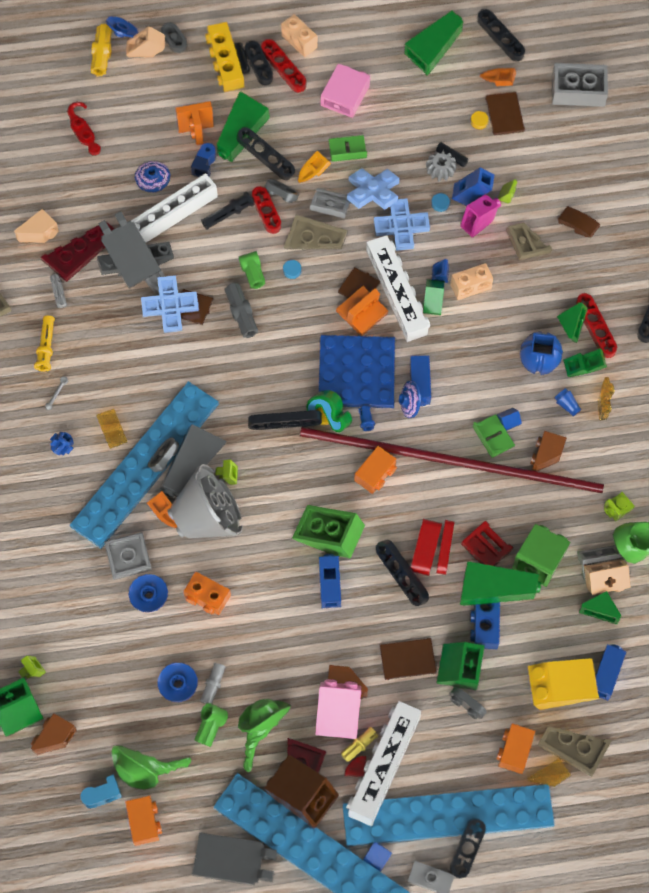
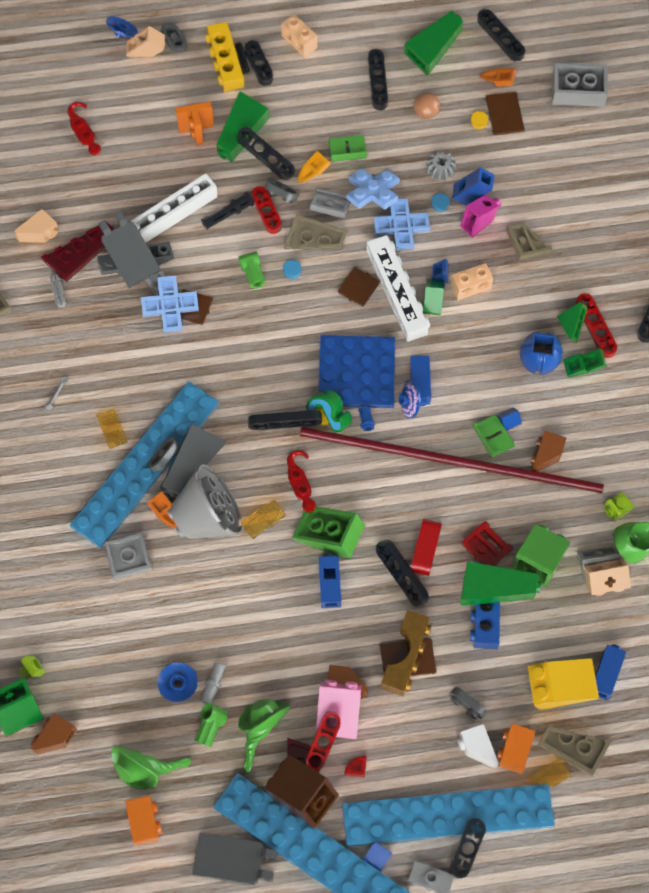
yellow pin [34,315,55,371] -> none
blue gear [50,432,74,456] -> none
dark azure leg [81,774,122,808] -> none
yellow piece [91,24,112,76] -> none
blue dish [128,574,168,613] -> none
dish [135,161,171,193] -> none
orange brick [184,571,231,615] -> none
leg [191,143,216,178] -> none
lime tile [215,459,238,485] -> none
dark grey piece [224,283,258,338] -> none
red beam [261,39,306,93] -> none
bright pink brick [321,64,370,118] -> none
orange bracket [336,286,389,336] -> none
light yellow axle [341,727,378,762] -> none
white brick [347,701,421,826] -> none
orange brick [354,446,397,494] -> none
black axle [436,142,469,167] -> none
red beam [436,520,455,575] -> none
green slope [436,642,485,691] -> none
lime slope [498,179,517,204] -> none
blue cone [554,388,582,417] -> none
reddish brown slope [558,206,600,238] -> none
green slope [579,591,621,625] -> none
clear yellow slope [598,377,614,421] -> none
none -> clear yellow slope [241,500,286,539]
none -> red piece [287,450,316,513]
none -> red beam [306,711,341,771]
none -> black beam [368,49,388,111]
none -> pearl gold arch [381,610,432,697]
none -> nougat hair [414,92,440,119]
none -> white slope [457,724,498,768]

